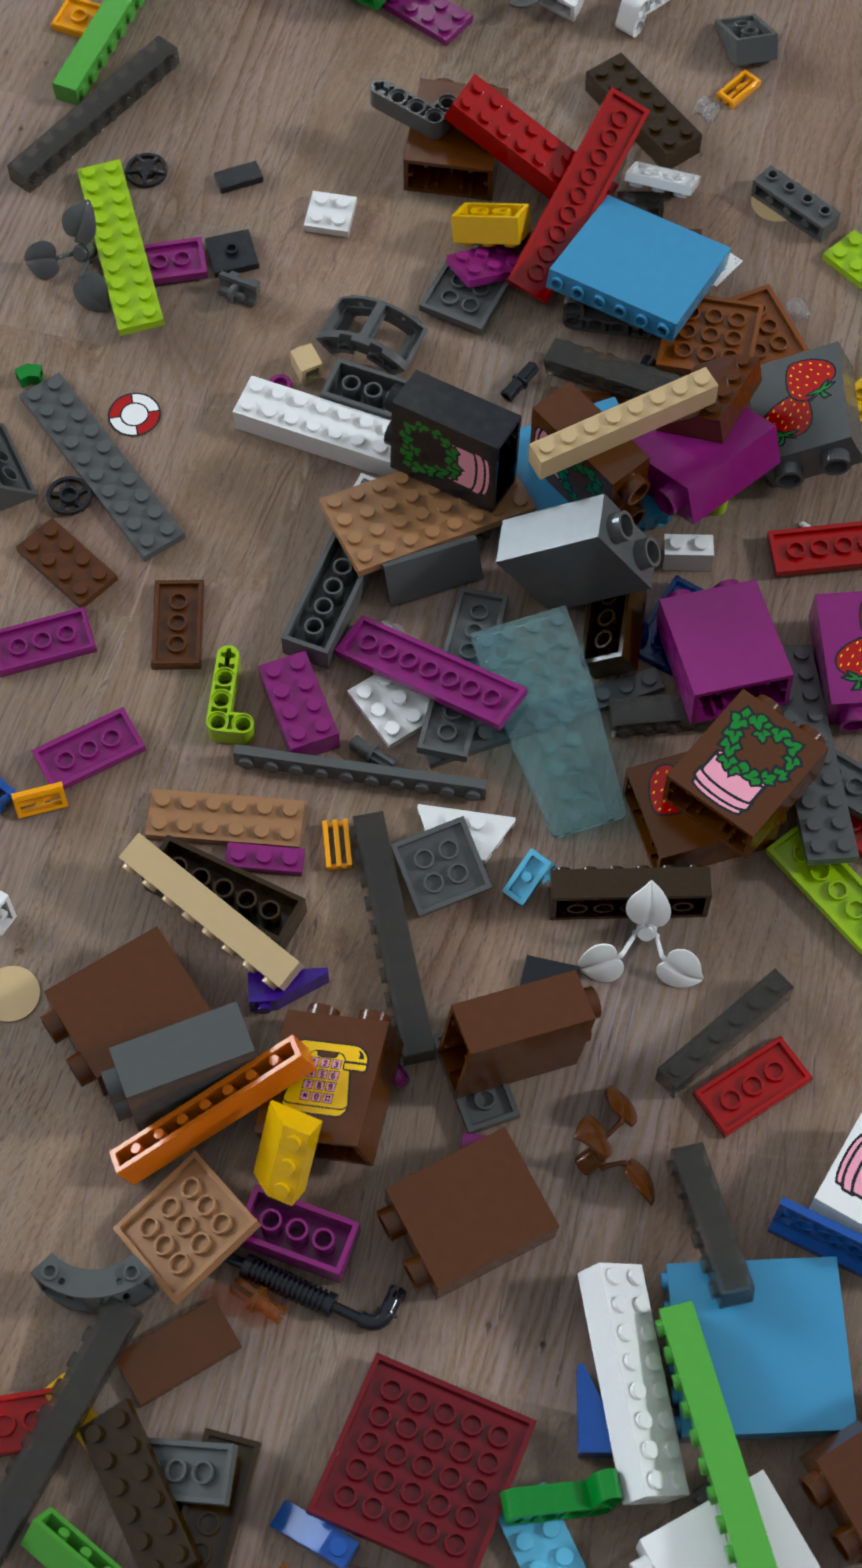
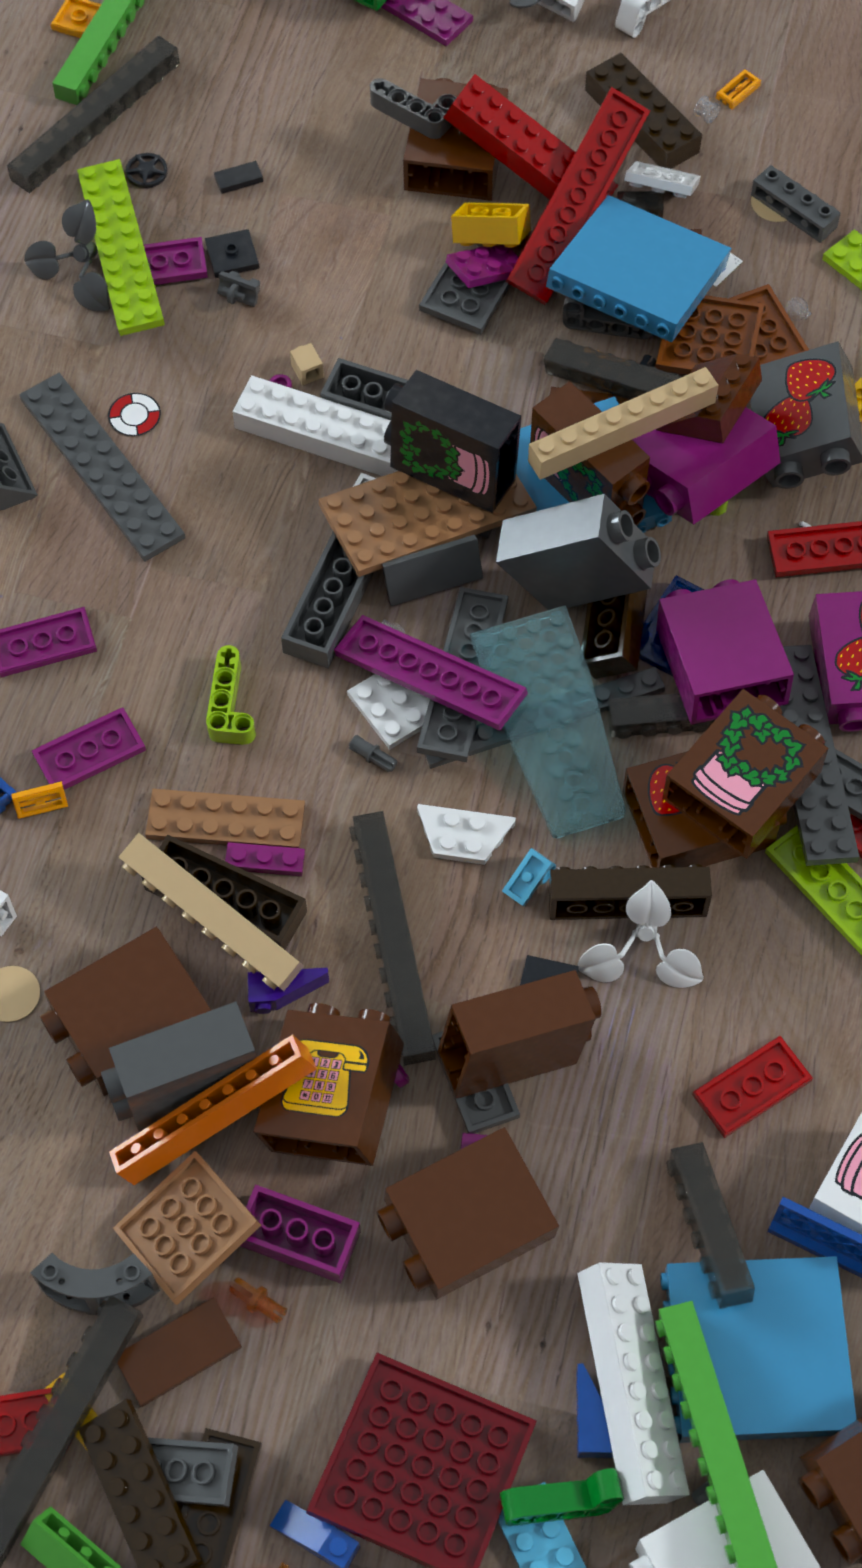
green piece [14,363,44,388] -> none
reddish brown plate [16,518,118,608] -> none
black wheel [46,476,92,516] -> none
reddish brown tile [151,580,205,670] -> none
black piece [223,1253,406,1331] -> none
dark grey plate [233,744,487,801] -> none
yellow slope [253,1100,323,1206] -> none
magenta brick [258,651,340,756] -> none
white plate [304,191,357,237] -> none
dark grey window [316,295,428,375] -> none
light orange tile [322,818,353,871] -> none
dark grey plate [391,816,492,918] -> none
black axle [500,362,539,402] -> none
reddish brown plant [574,1085,654,1207] -> none
clear smoke brick [655,969,794,1099] -> none
white brick [662,534,714,571] -> none
dark grey slope [715,14,778,67] -> none

